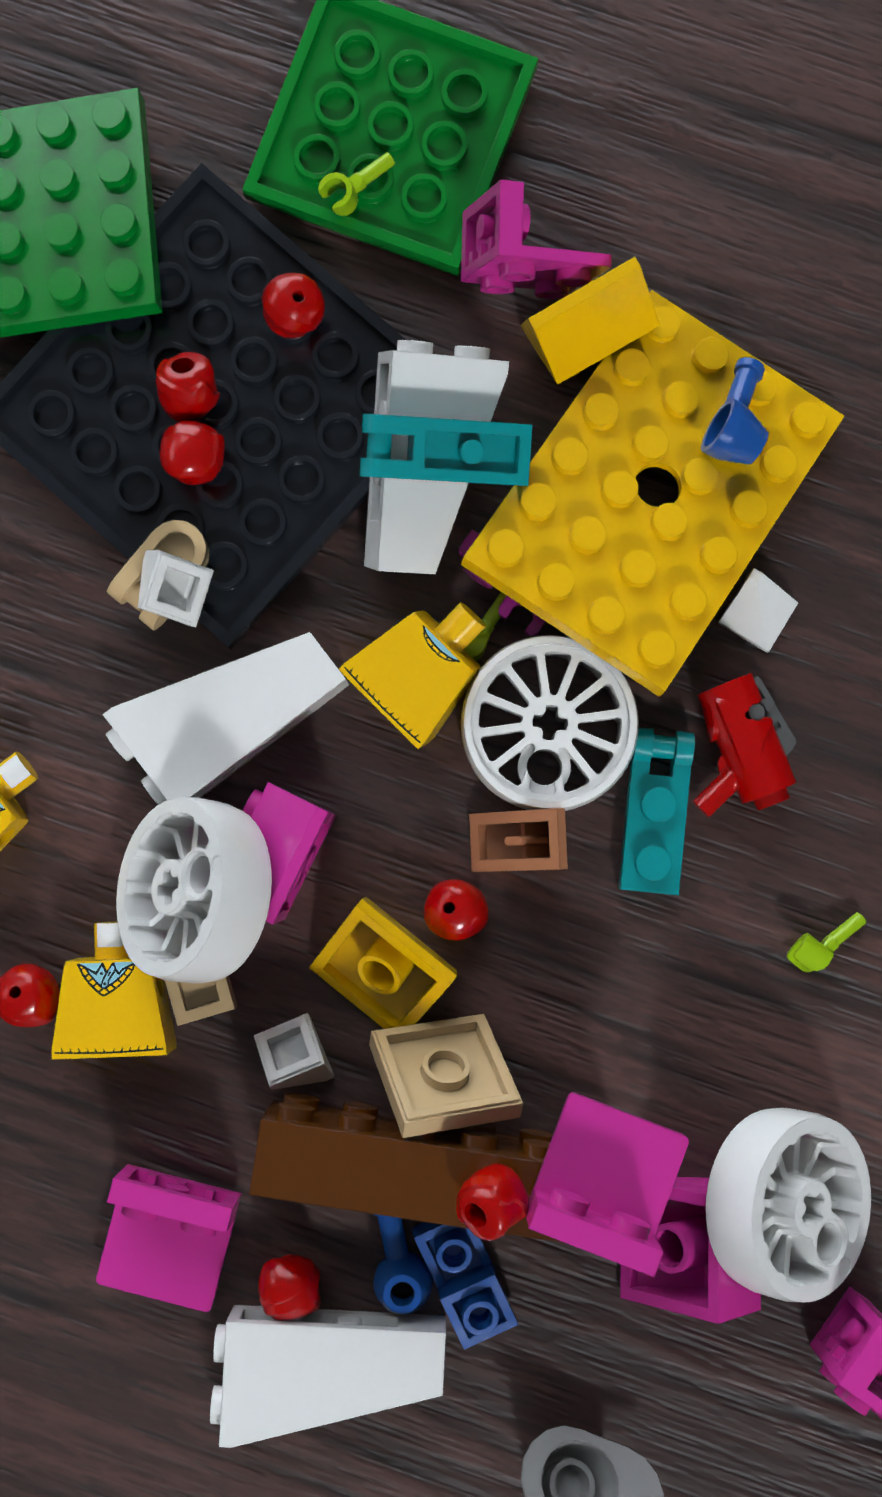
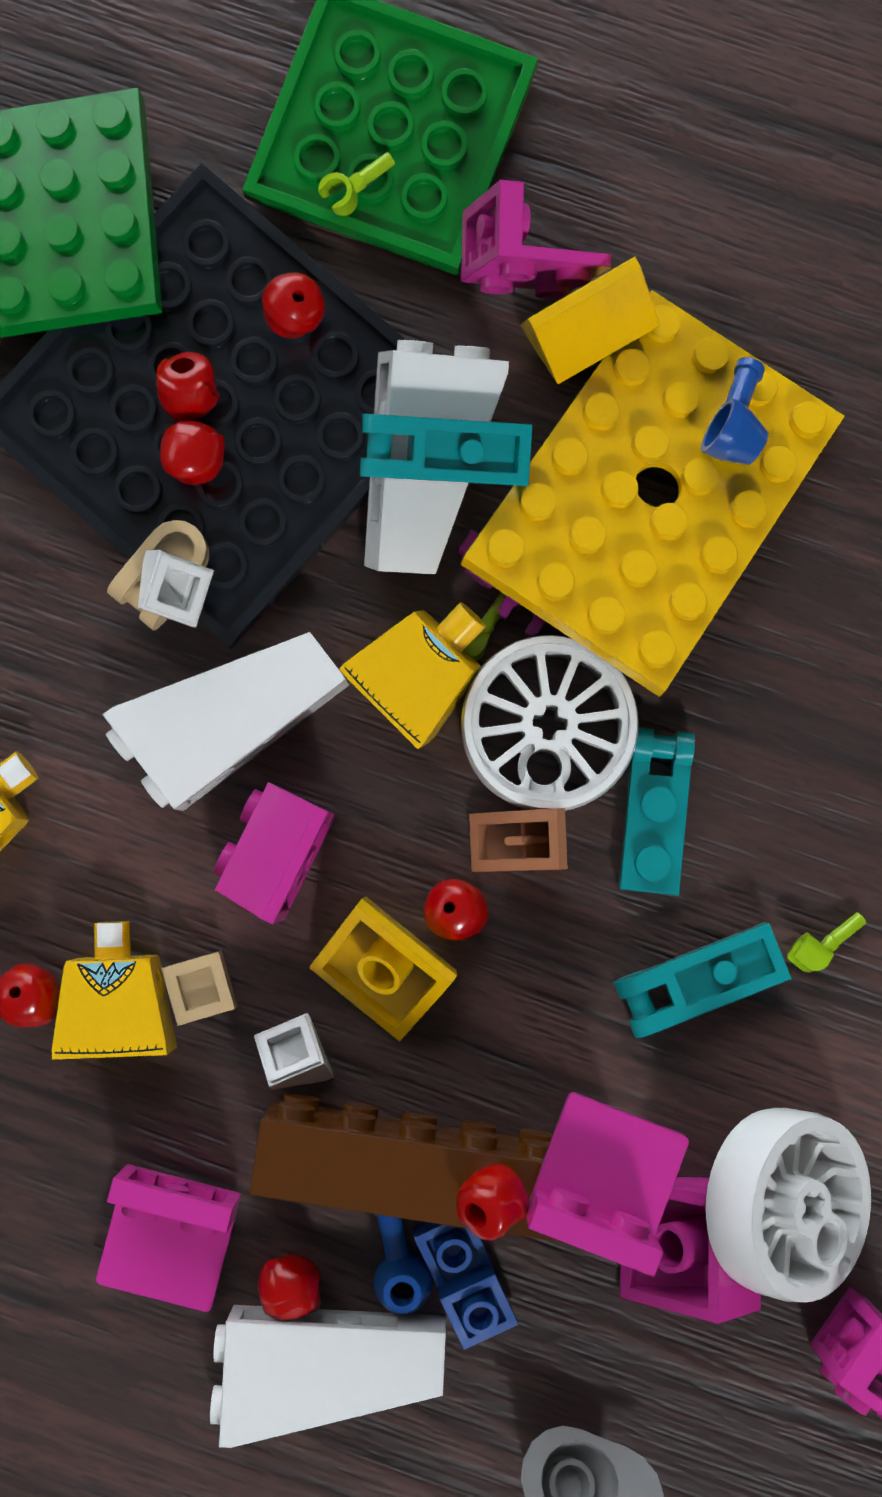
white piece [116,797,272,983] -> none
tan tile [369,1014,523,1138] -> none
red piece [692,673,797,818] -> none
white slope [718,568,798,653] -> none
none -> teal plate [613,922,792,1038]

